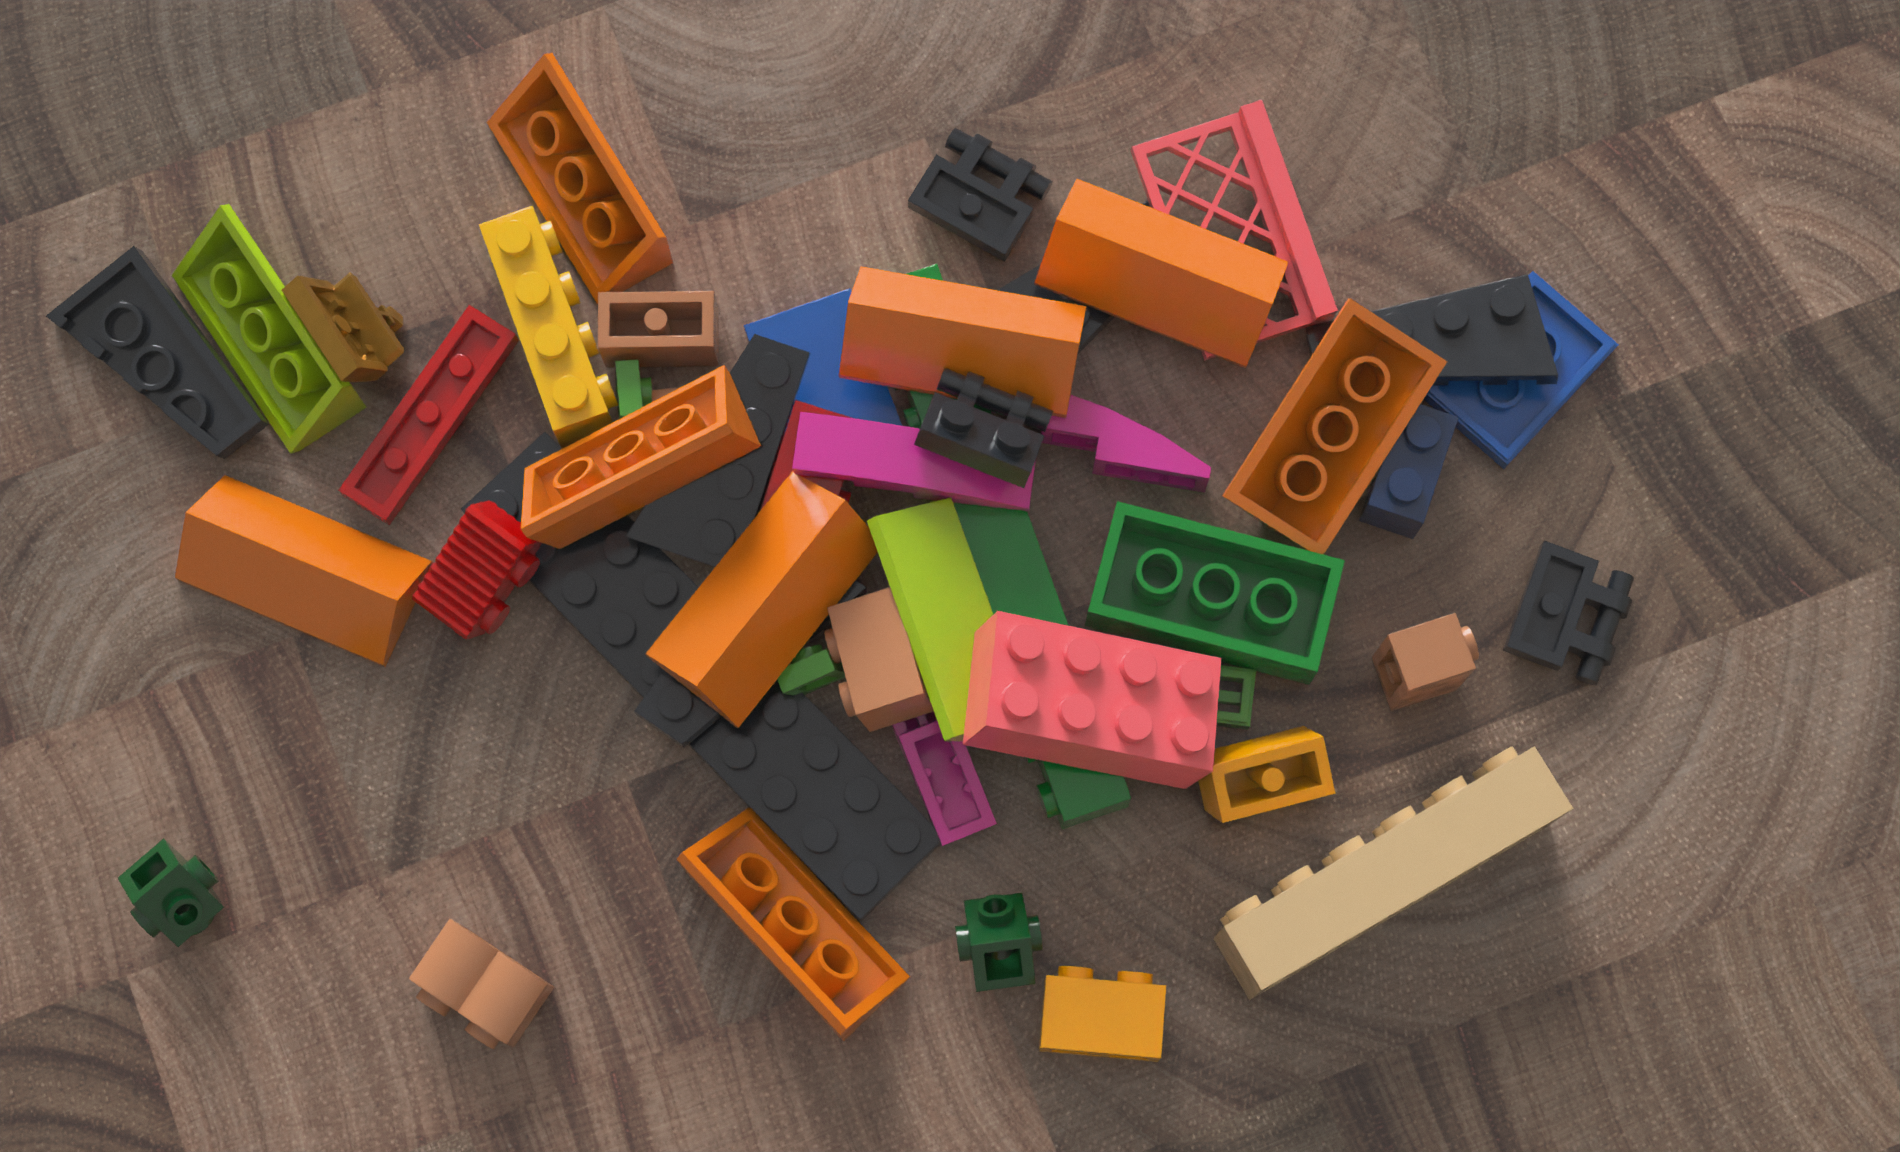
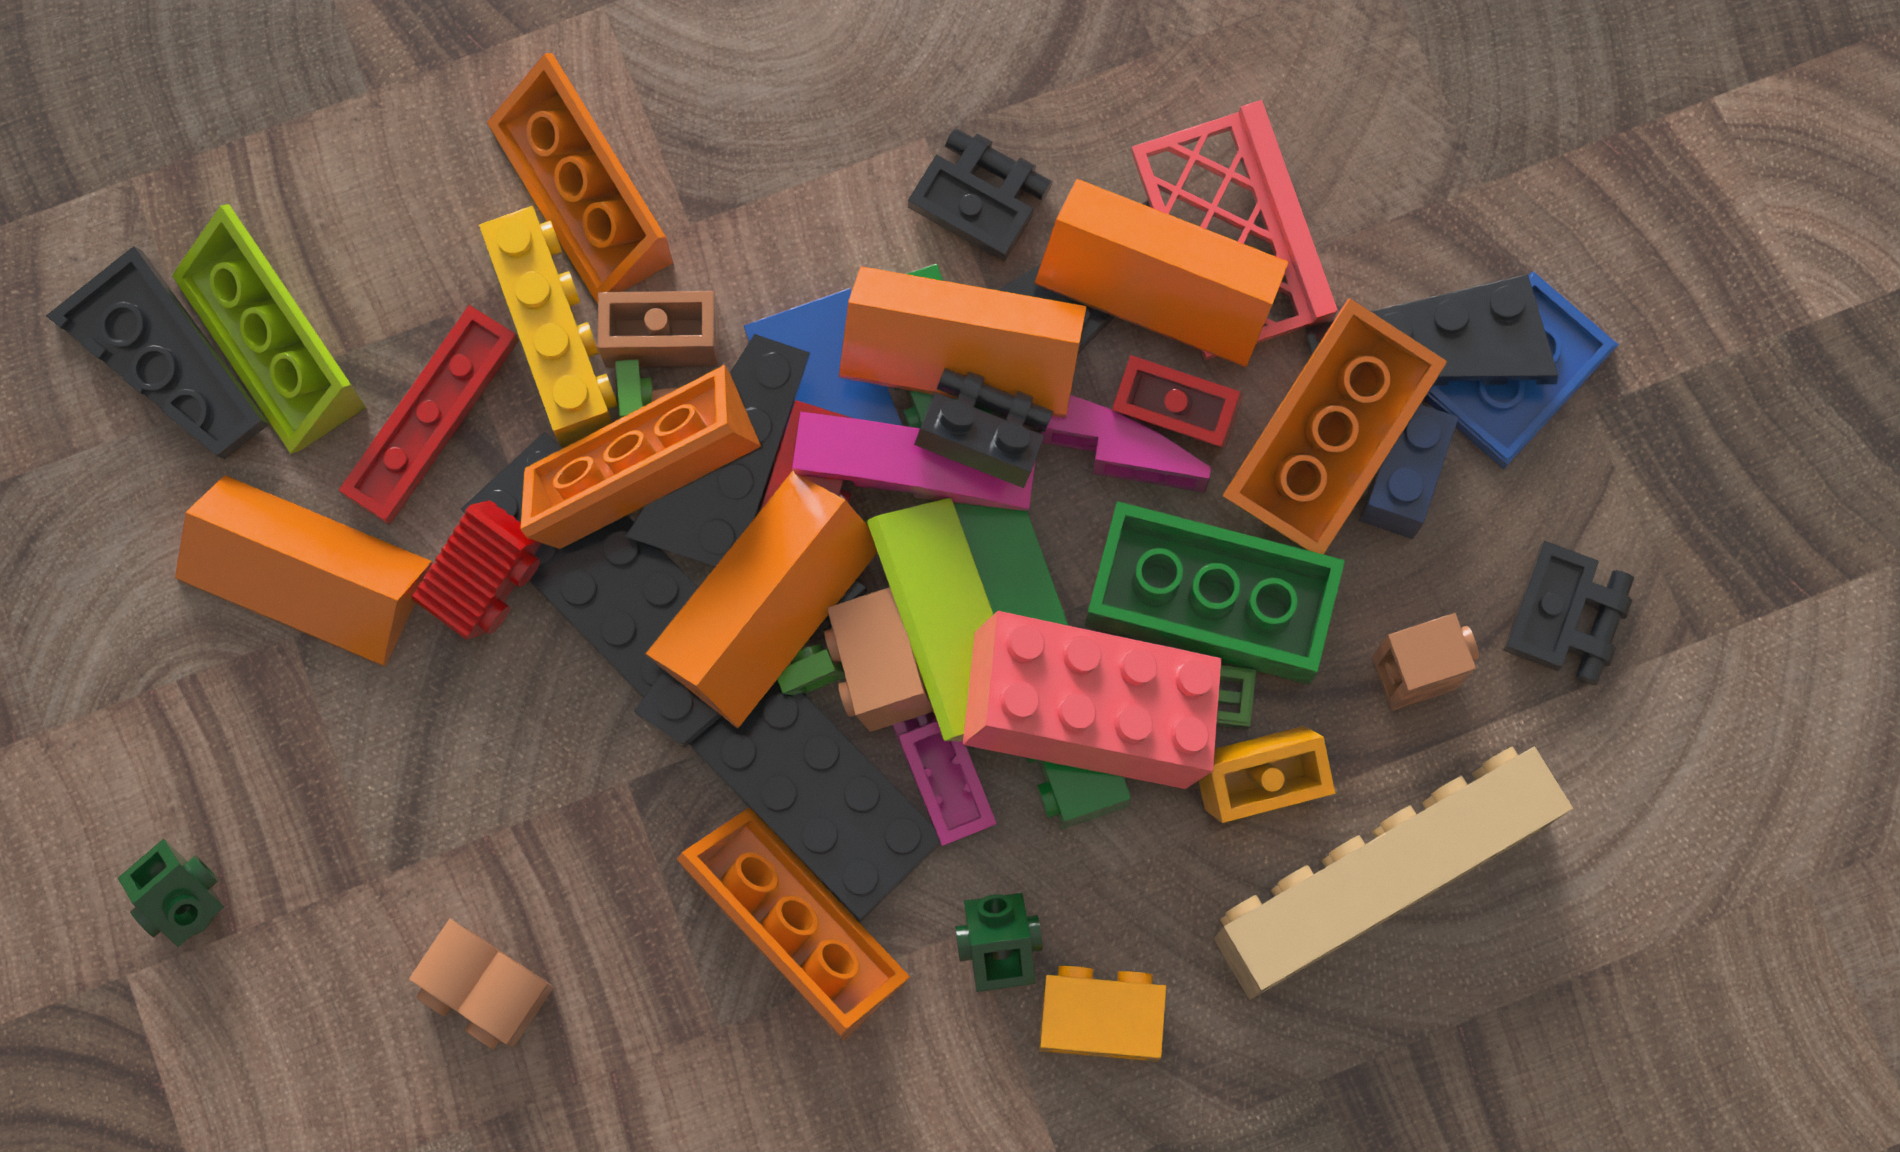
pearl gold slope [282,272,404,382] -> none
none -> red brick [1112,355,1244,449]

